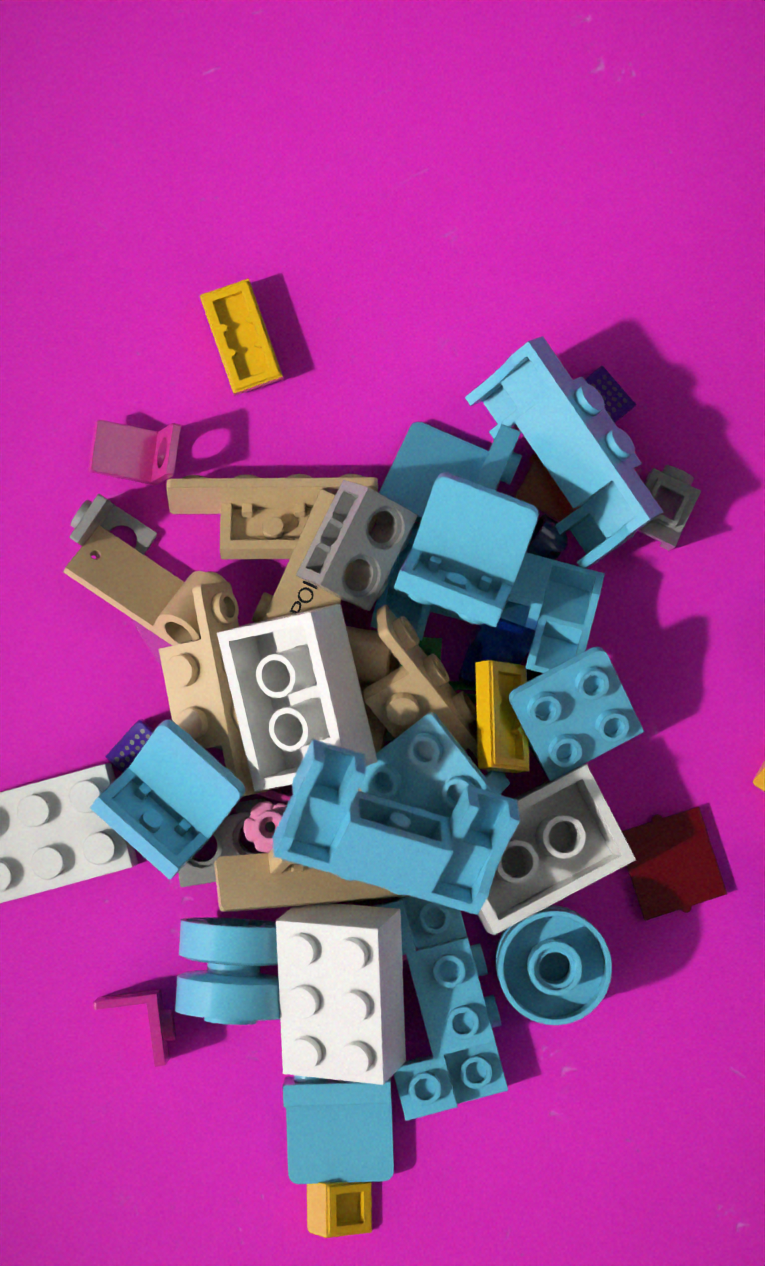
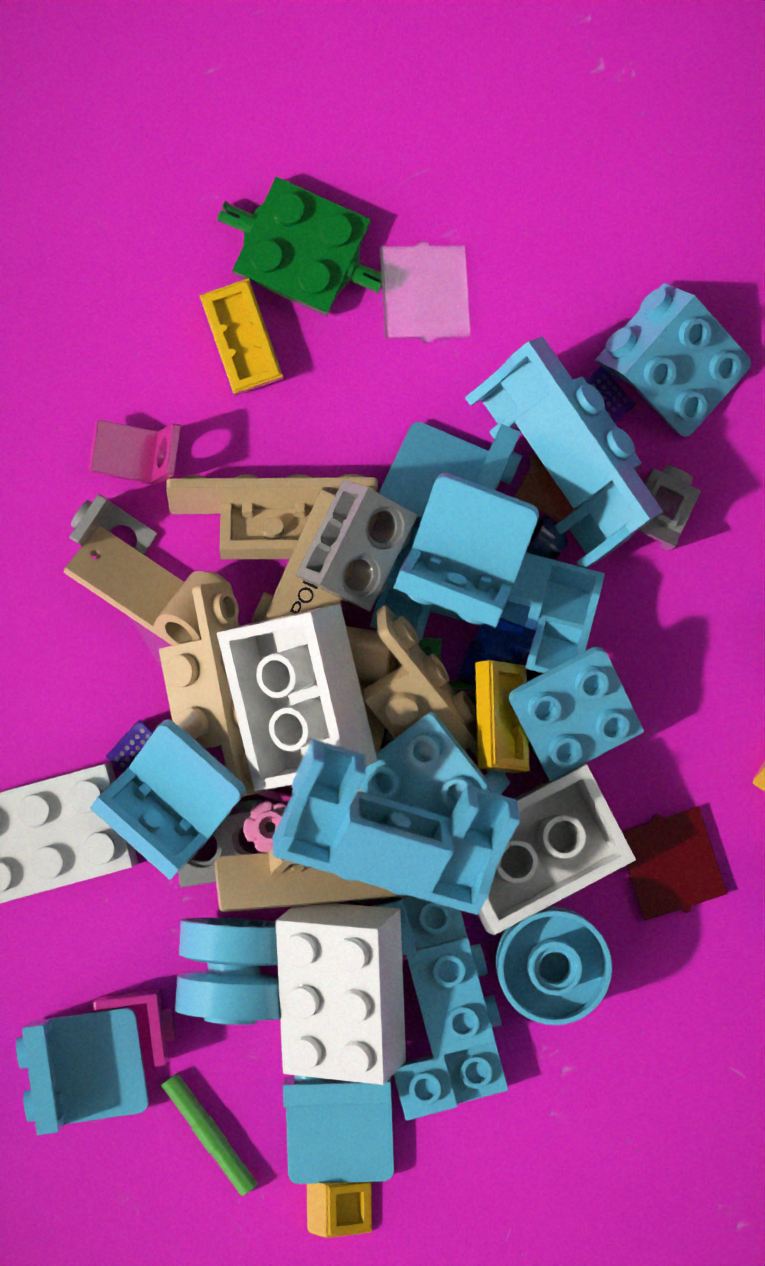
none -> medium azure bracket [16,1007,149,1135]
none -> bright green piece [161,1072,258,1197]
none -> green plate [217,177,387,317]
none -> clear piece [380,241,470,344]
none -> medium azure bracket [595,283,751,436]

